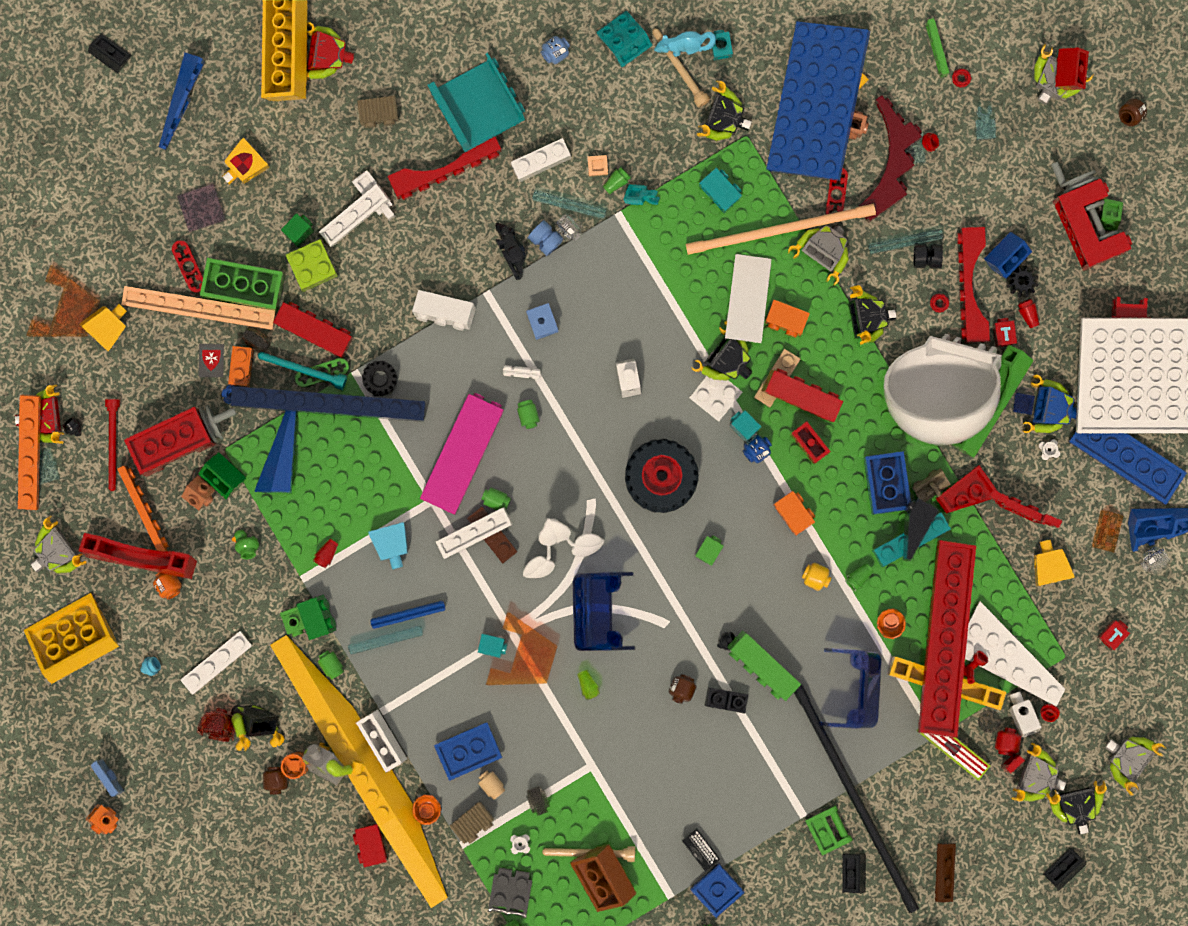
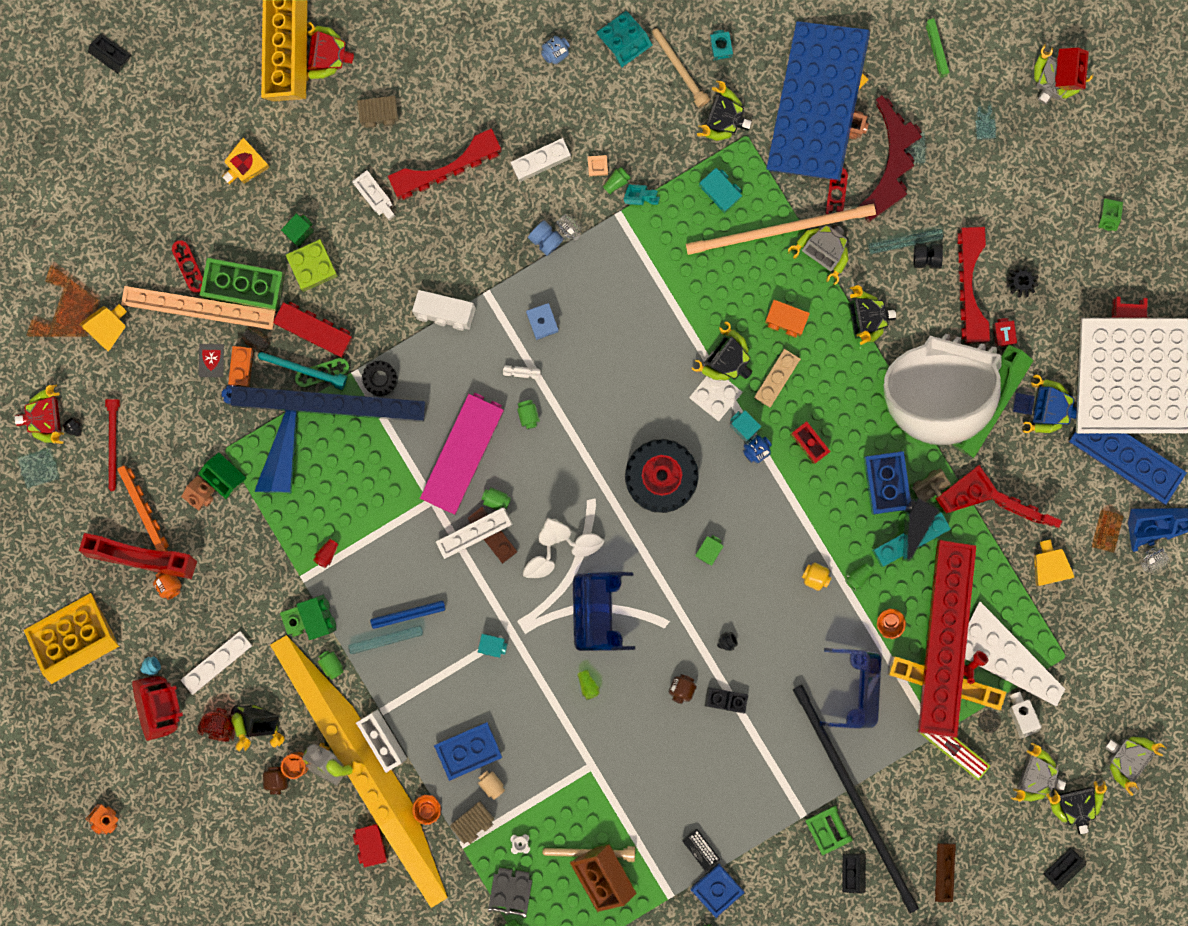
orange plate [18,394,41,510] -> none
torso [30,516,87,574] -> none
medium blue plate [91,759,124,797] -> none
red piece [124,404,237,477] -> none
blue wedge [159,53,205,150] -> none
tile [177,184,226,232] -> none
bright green animal [232,530,259,560] -> none
white plate [319,184,389,247] -> none
medium azure torso [368,522,408,570] -> none
teal panel [427,52,525,153] -> none
clear orange wing [486,612,558,685] -> none
black animal [495,223,526,280] -> none
clear smoke brick [526,786,550,816] -> none
clear light blue axle [532,190,607,219] -> none
white torso [615,359,641,398] -> none
medium azure animal [654,31,716,57] -> none
white sticker [725,254,771,343] -> none
bright green brick [727,630,801,701] -> none
red brick [762,368,843,422] -> none
orange brick [773,491,815,536] -> none
red plate [922,133,939,152] -> none
red plate [930,293,949,313] -> none
red plate [952,68,971,88] -> none
blue brick [984,232,1032,279] -> none
red head [994,727,1022,757] -> none
red tile [1001,754,1025,774] -> none
red cone [1017,299,1040,328] -> none
white plate [1039,439,1060,460] -> none
red plate [1040,704,1060,722] -> none
red piece [1051,162,1132,271] -> none
red brick [1097,620,1130,651] -> none
reddish brown head [1118,99,1147,127] -> none
none -> red piece [132,676,183,741]

